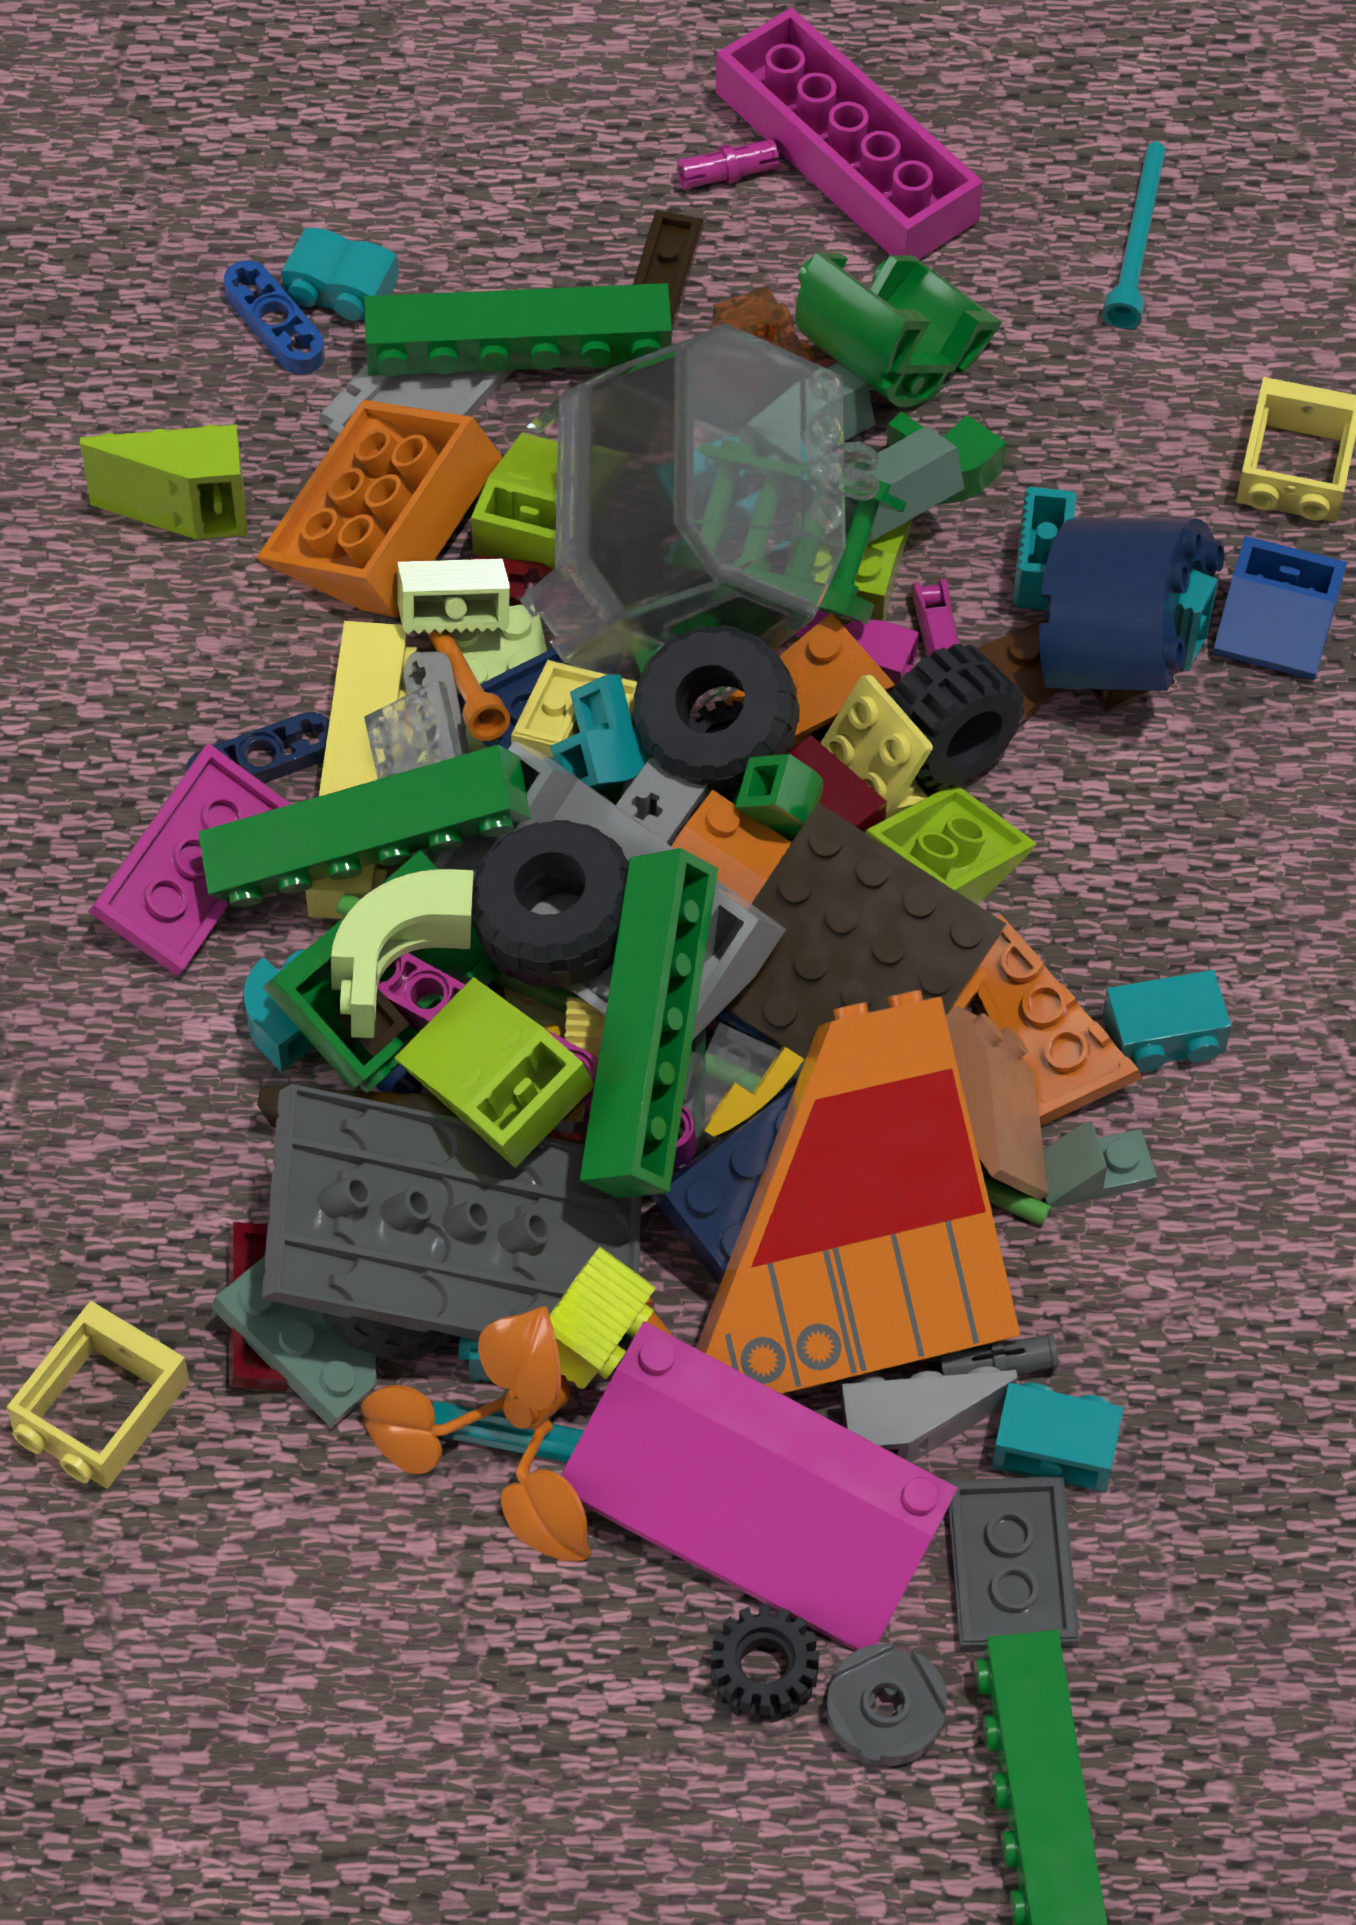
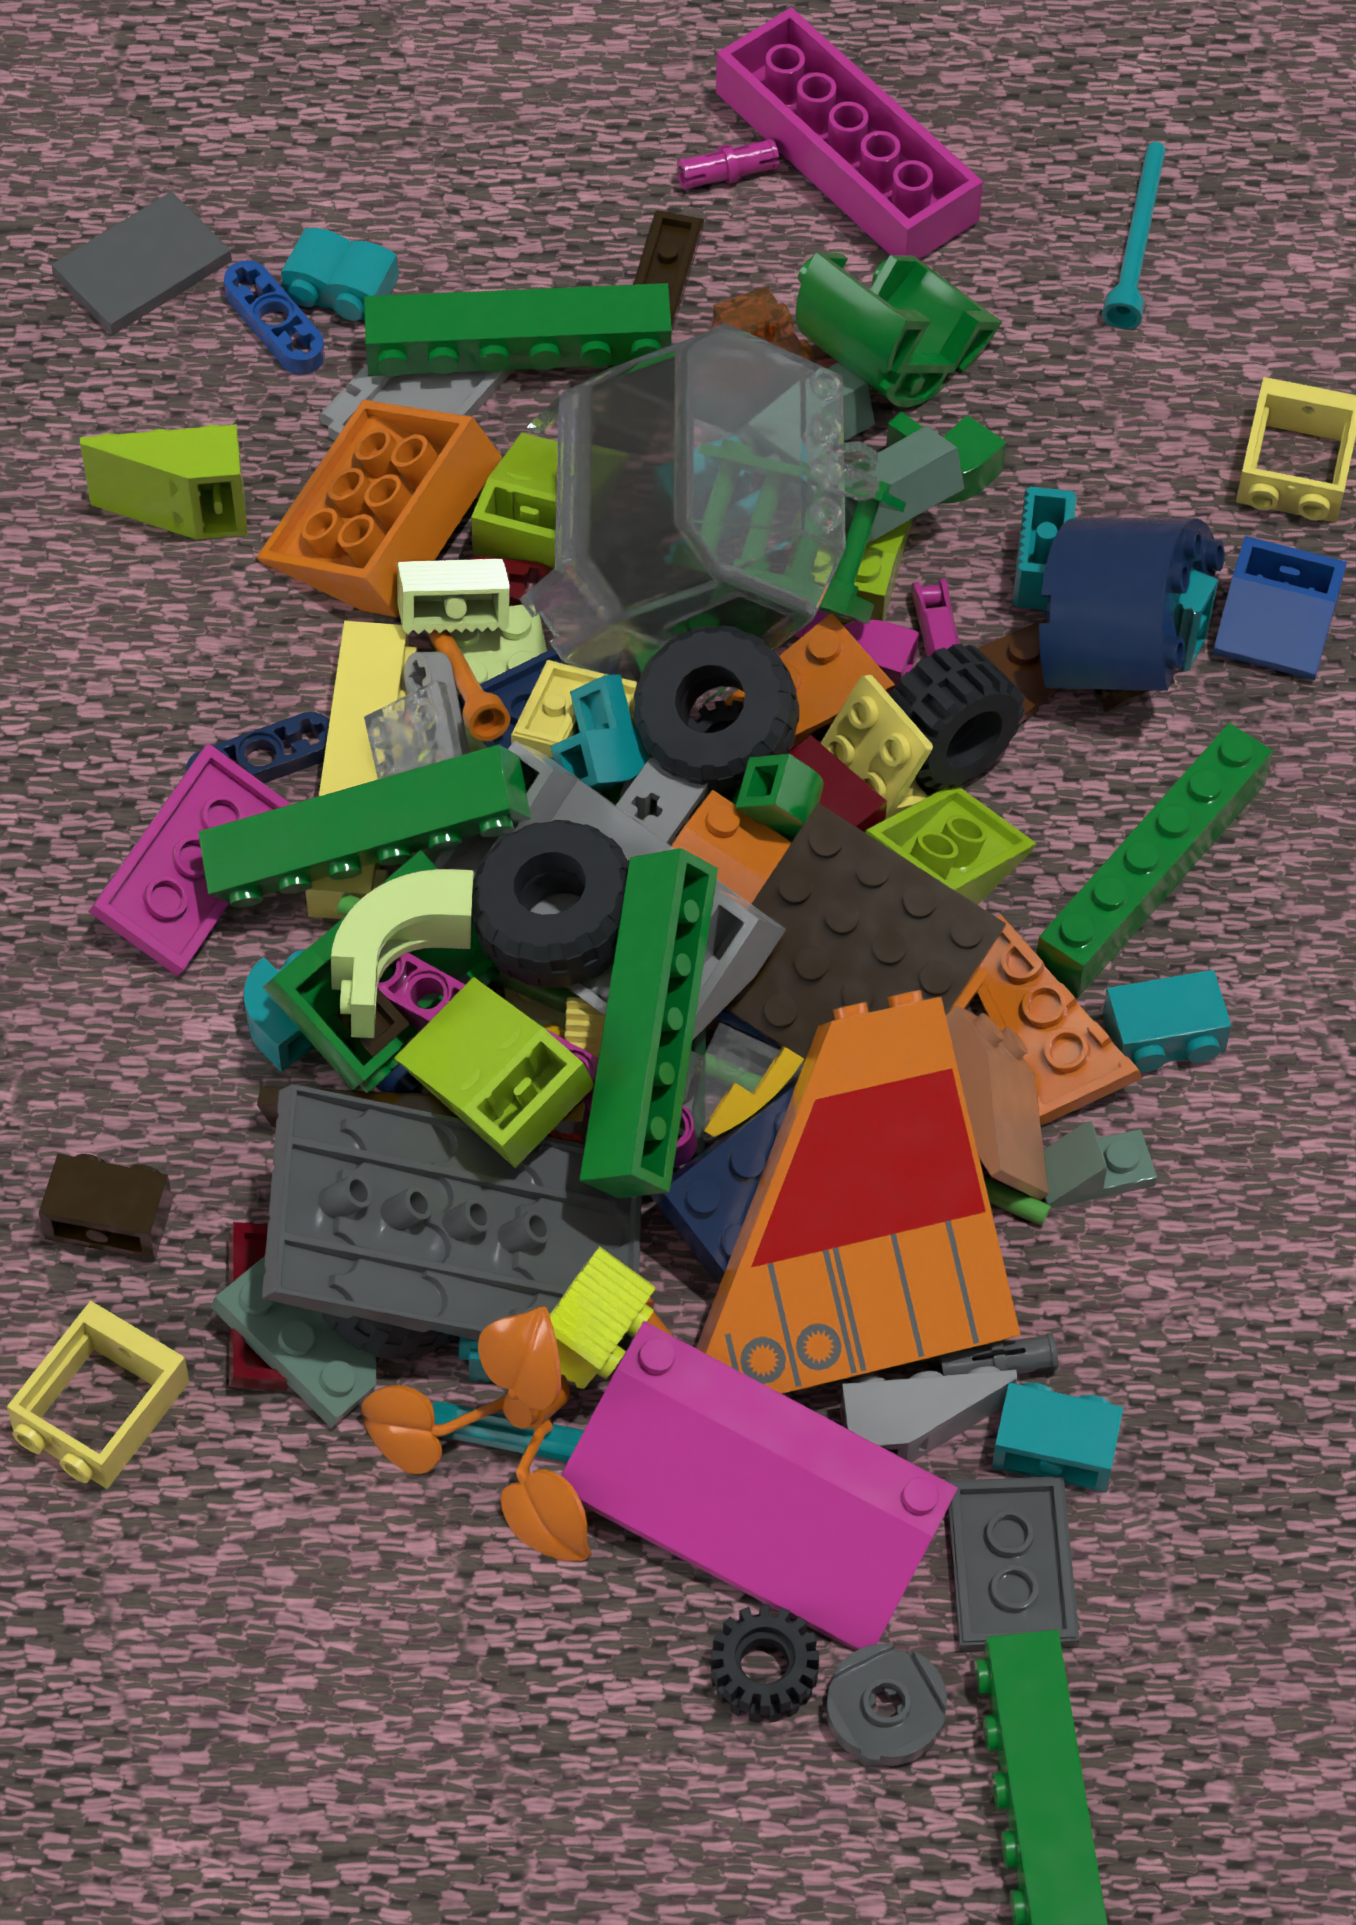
none -> dark brown brick [39,1153,173,1260]
none -> dark grey tile [51,191,232,335]
none -> green brick [1036,723,1273,998]

